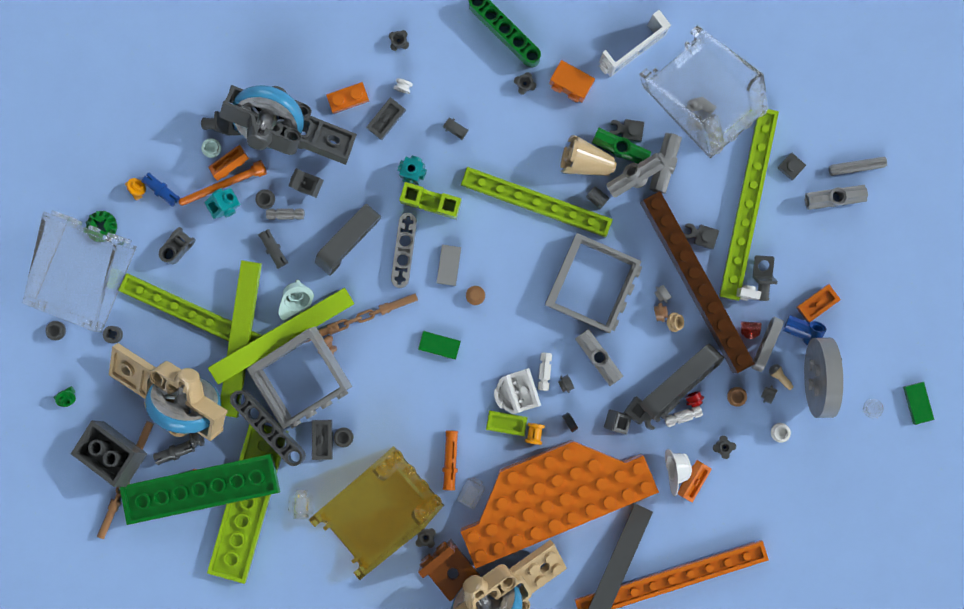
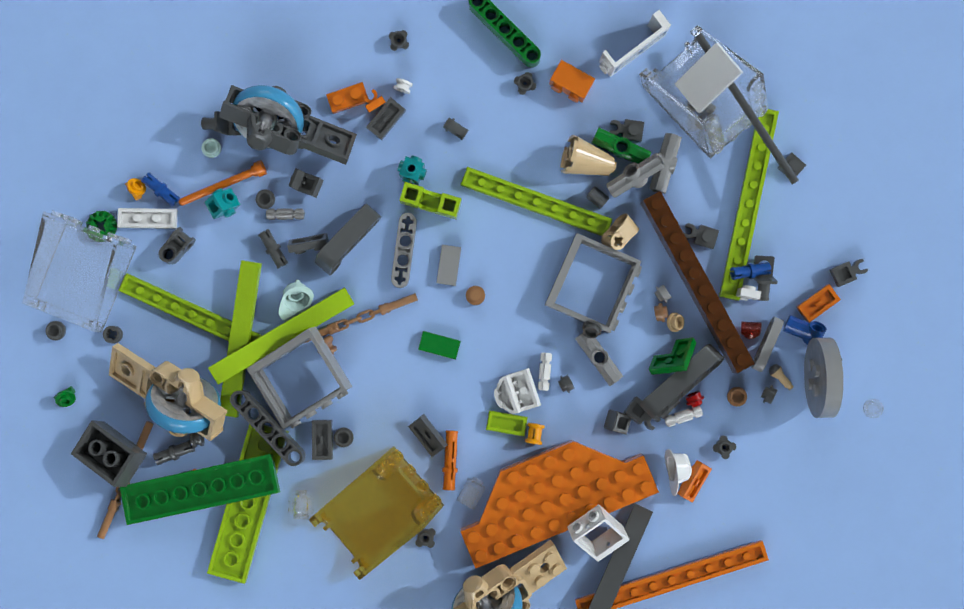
orange plate [208,144,249,181] -> none
dark orange bracket [418,539,480,601] -> none
black tile [562,413,578,433] -> none
white plate [771,423,791,443] -> none
light grey piece [804,185,868,210] -> none
light grey axle [829,157,887,176] -> none
green tile [903,382,935,425] -> none
none -> white tile [117,208,178,229]
none -> dark grey plate [287,233,329,254]
none -> orange tile [363,89,386,113]
none -> dark grey plate [408,414,448,457]
none -> white window [567,504,630,562]
none -> dark grey plate [582,320,602,338]
none -> tan piece [601,214,639,250]
none -> green plate [648,337,696,375]
none -> white tile [675,43,743,113]
none -> dark grey piece [695,33,799,184]
none -> blue pin [730,262,771,280]
none -> dark grey plate [830,259,868,287]

